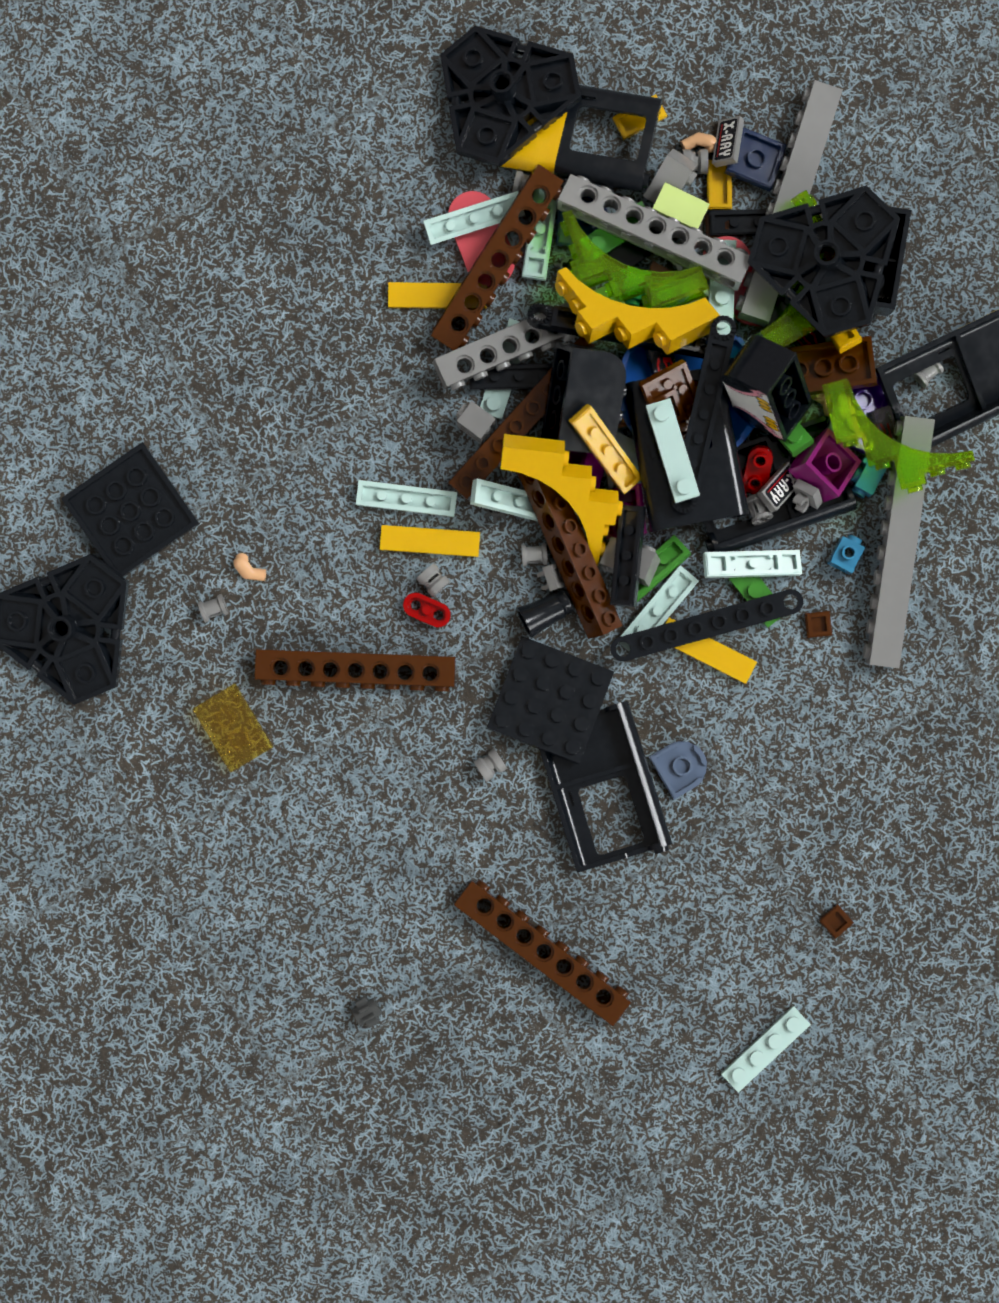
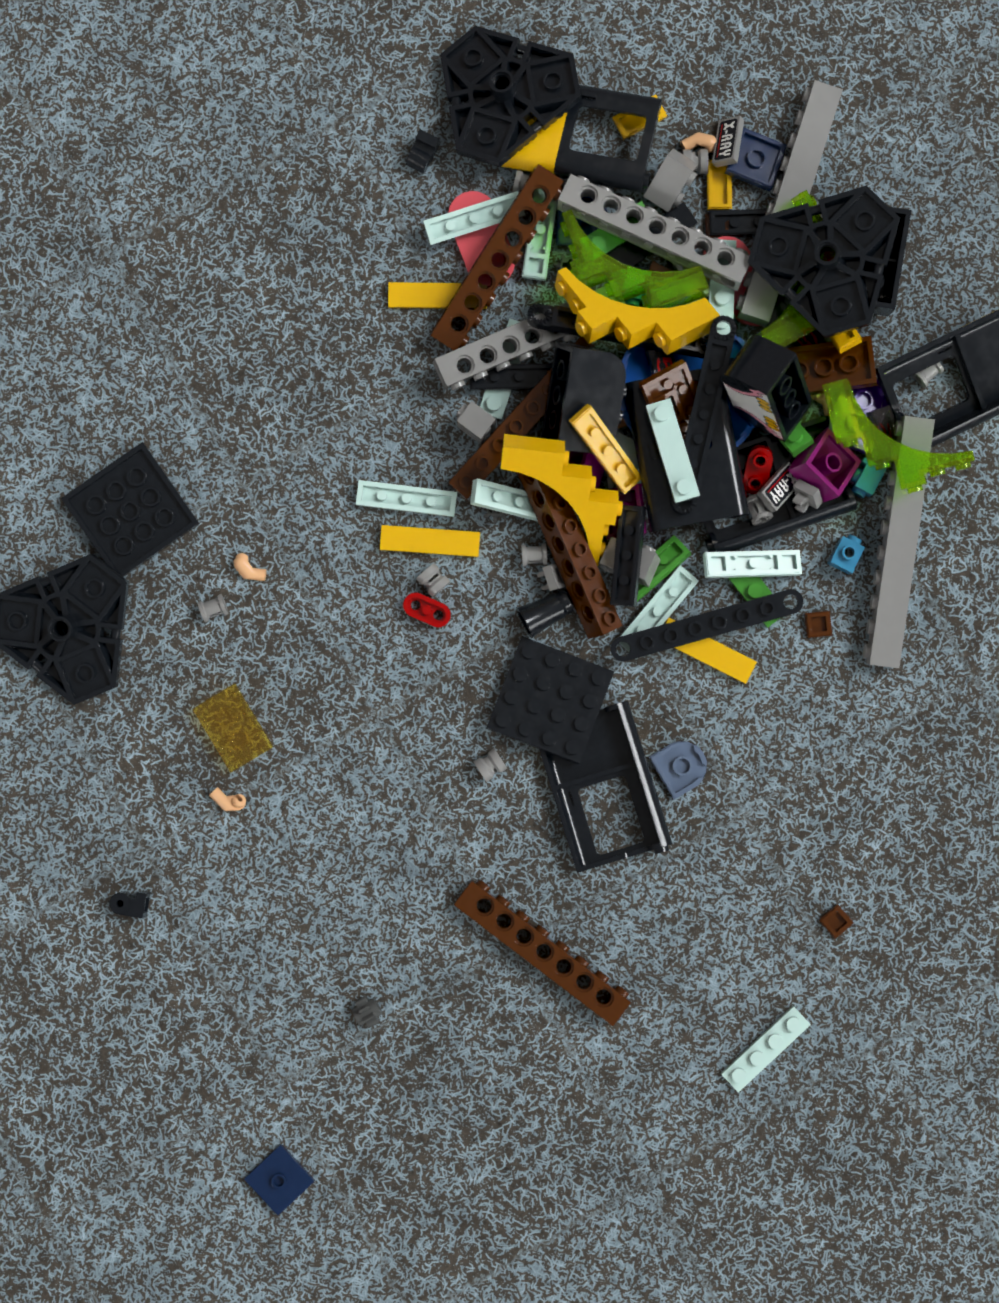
reddish brown brick [255,649,456,692] -> none
yellowish green panel [653,182,710,229] -> none
none -> black leg [109,890,151,918]
none -> light nougat arm [209,787,246,812]
none -> dark blue plate [244,1144,315,1215]
none -> black leg [406,129,440,174]

